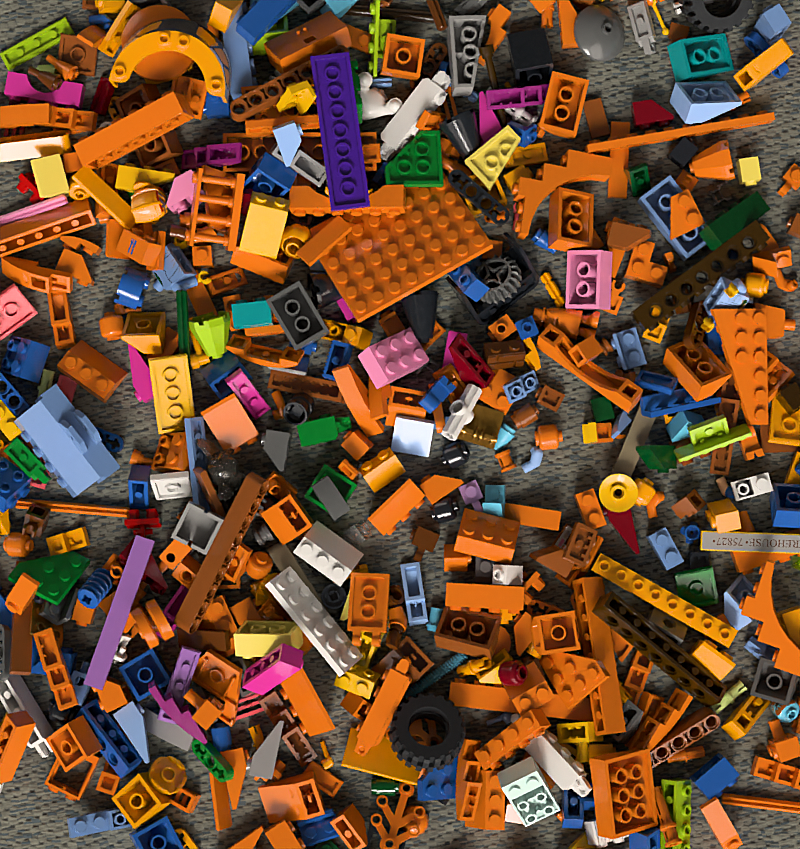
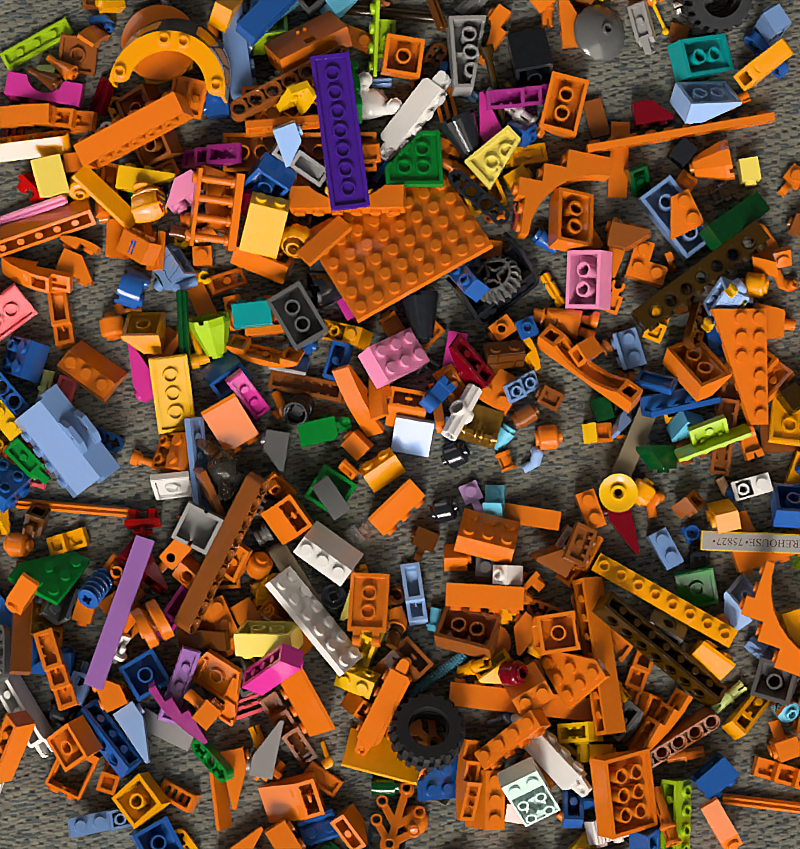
light orange tile [98,0,142,58] -> none
blue slope [128,464,151,509] -> none
light orange tile [148,756,187,795] -> none
blue brick [211,722,232,751] -> none
orange tile [415,110,447,131] -> none
orange slope [419,474,464,505] -> none

